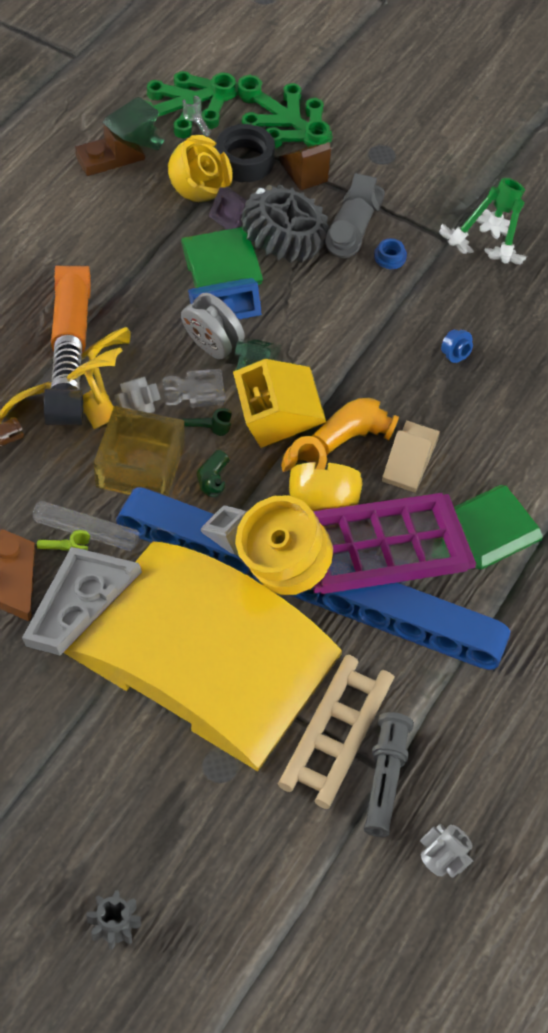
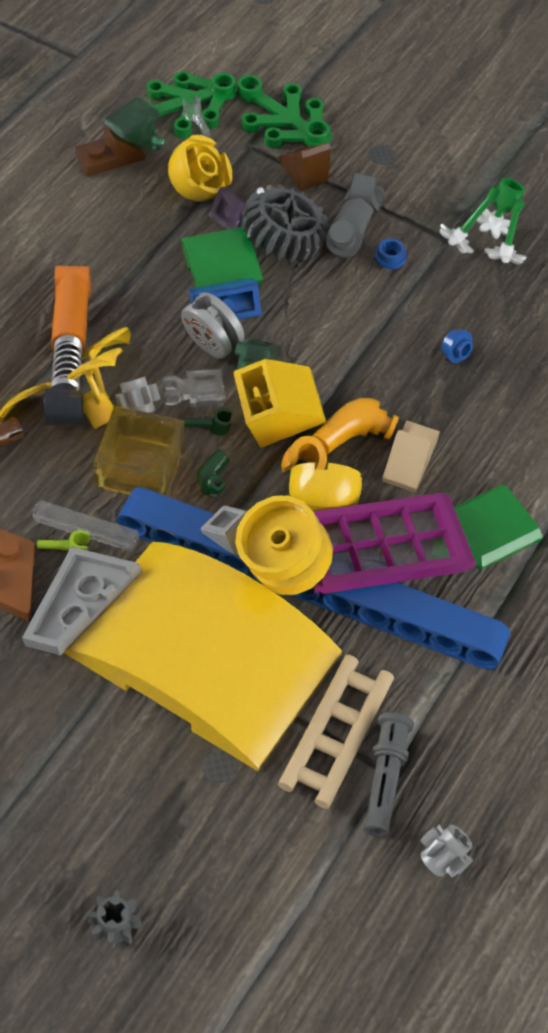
black tyre [216,124,275,182] -> none

